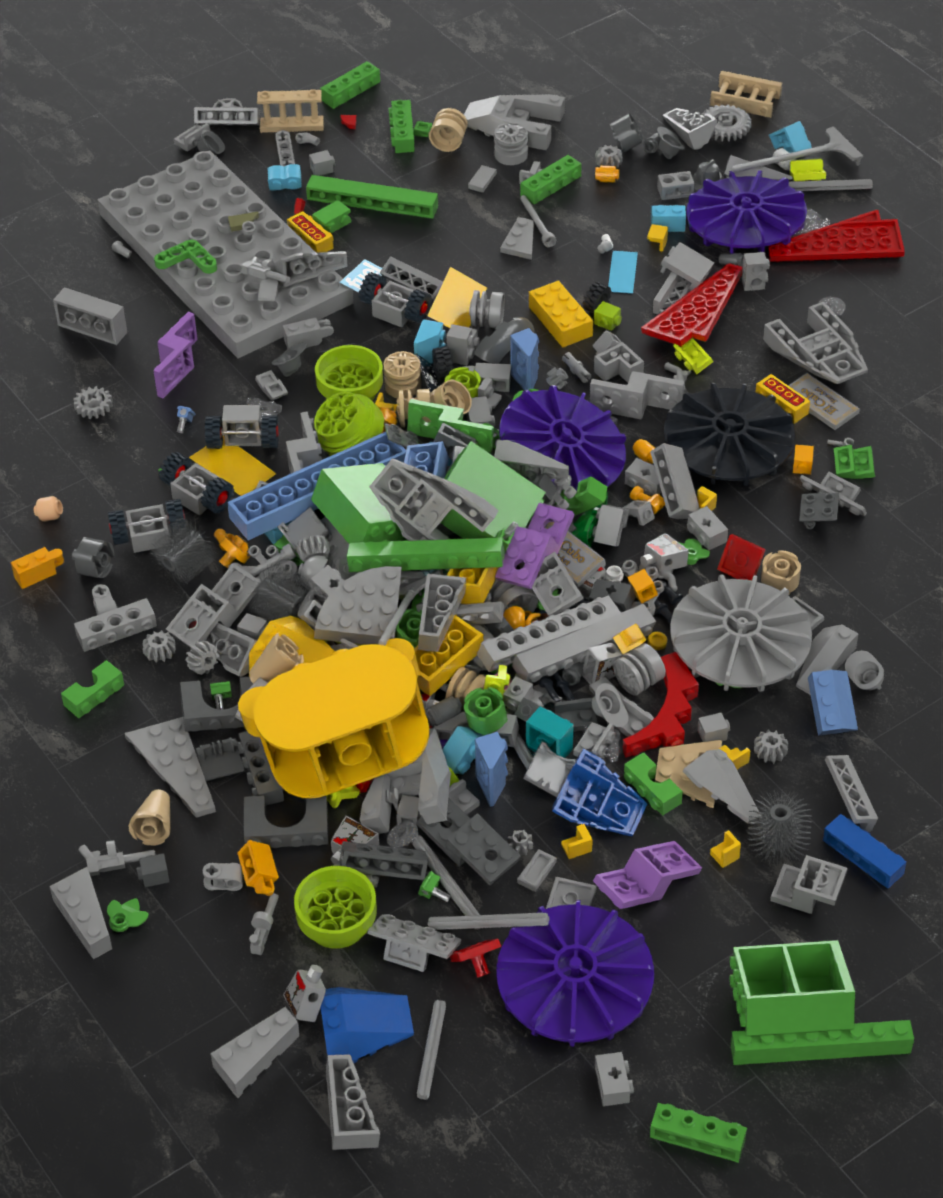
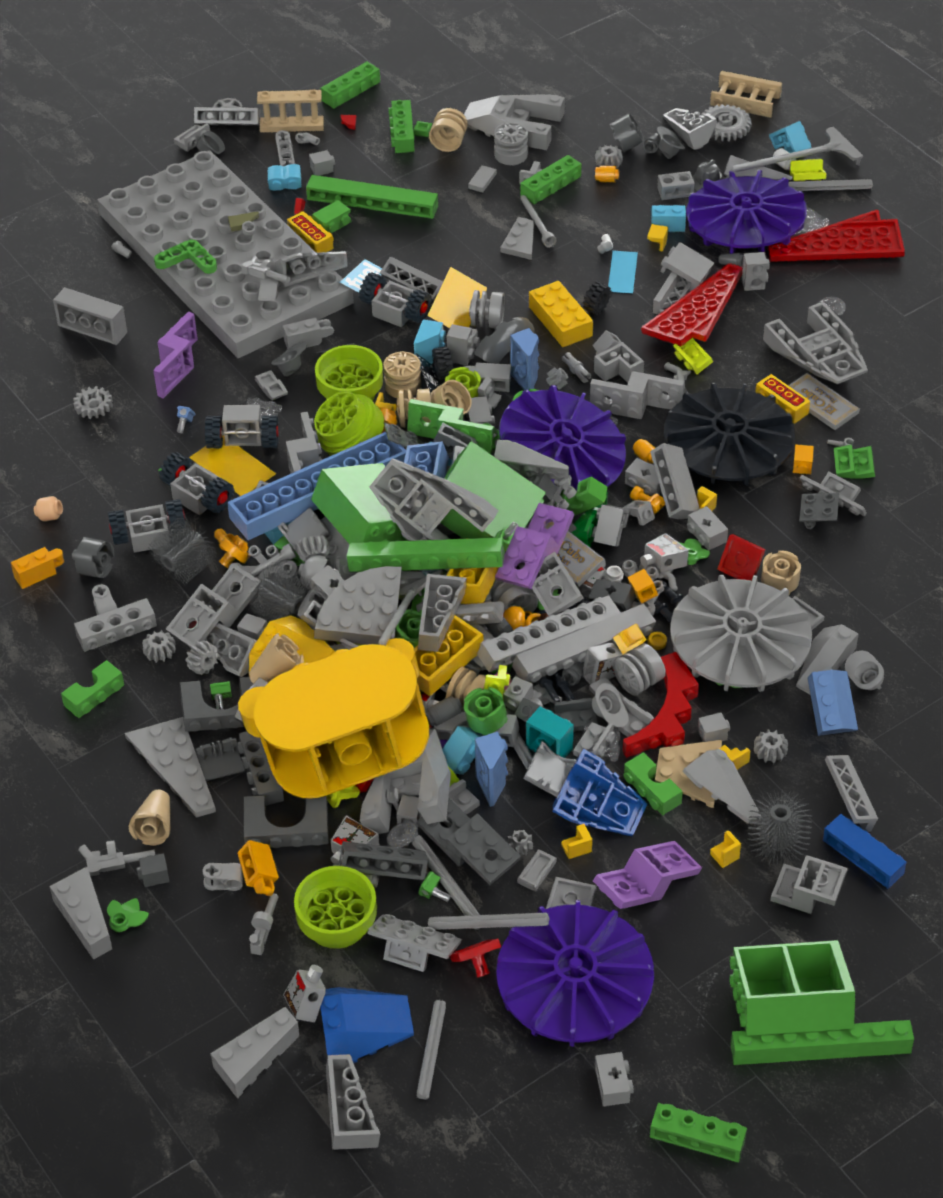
lime brick [594,301,622,331] -> none

